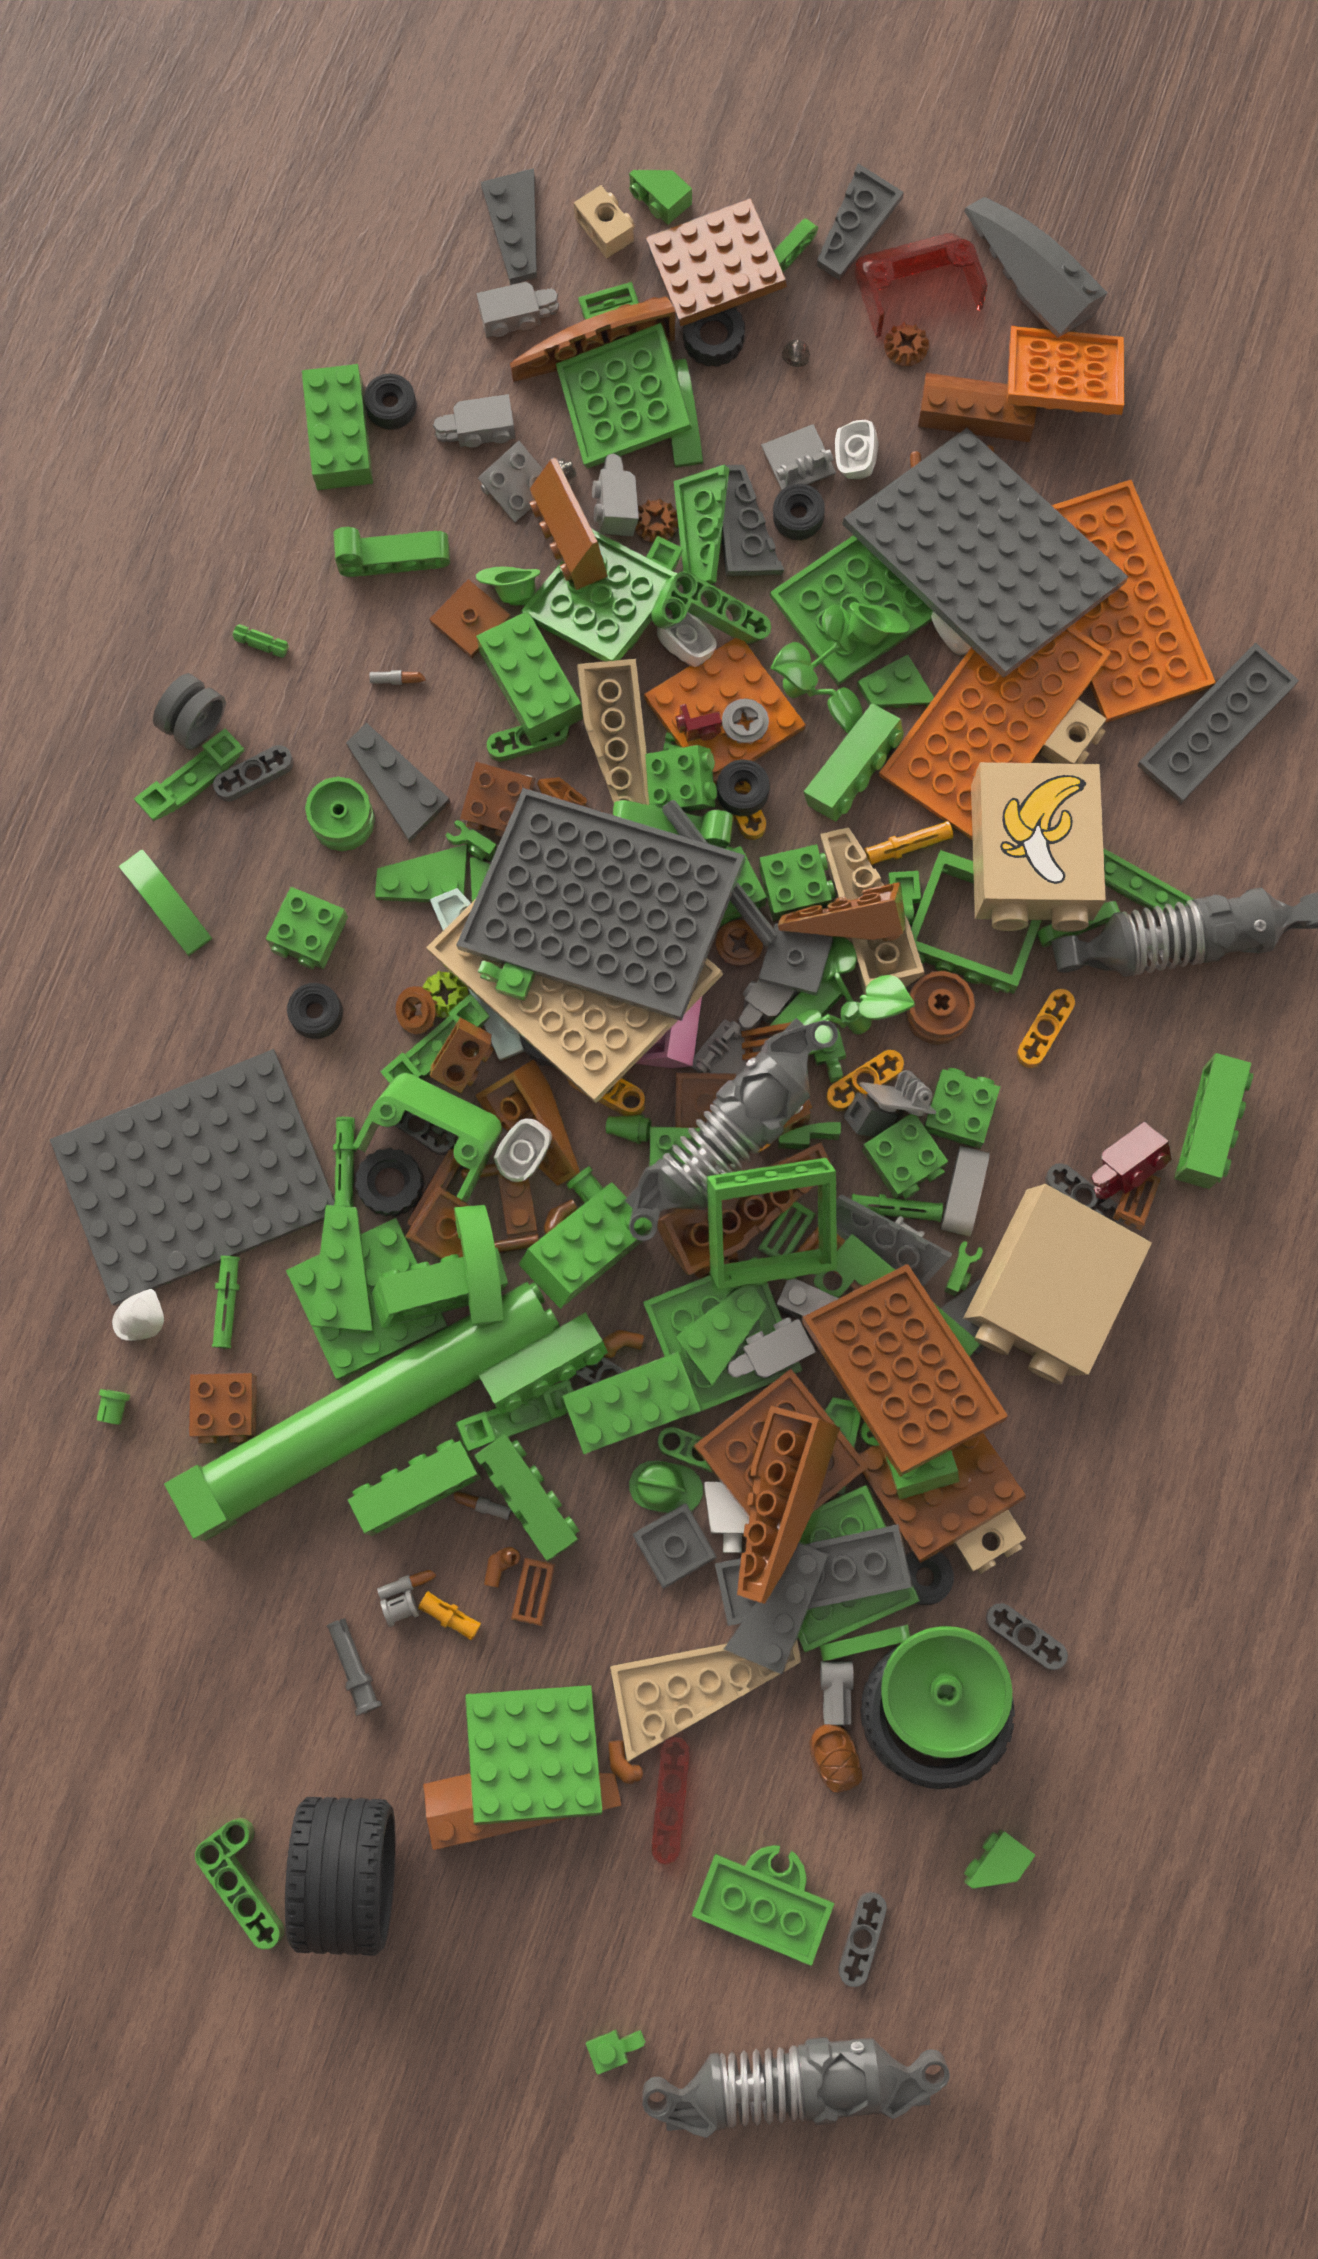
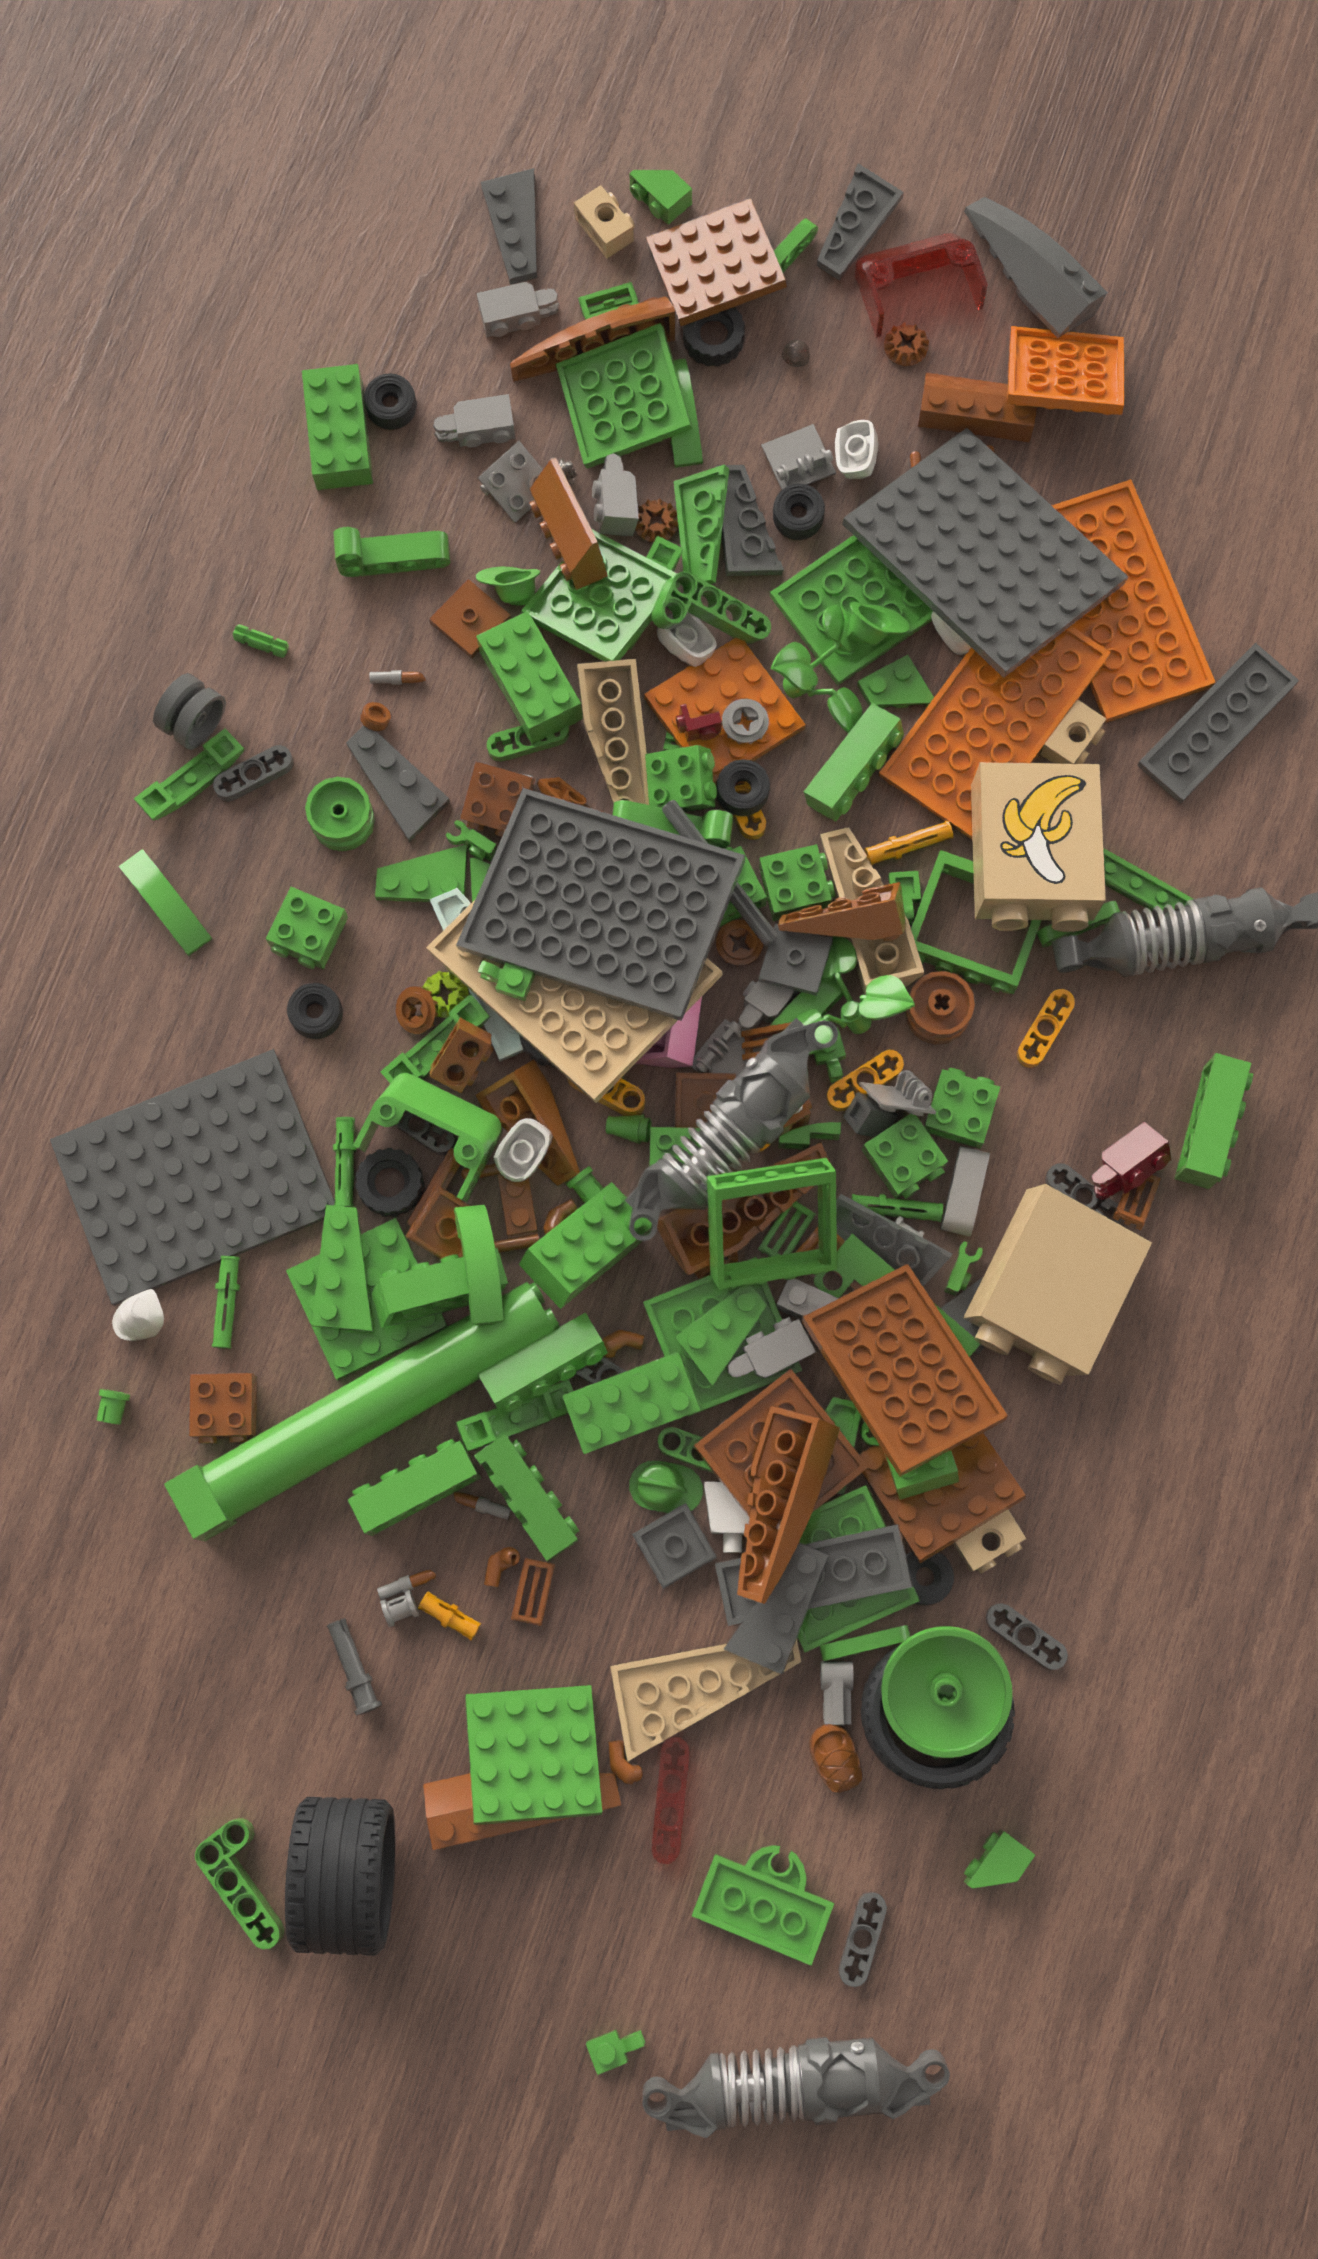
none -> dark orange tile [360,702,391,731]

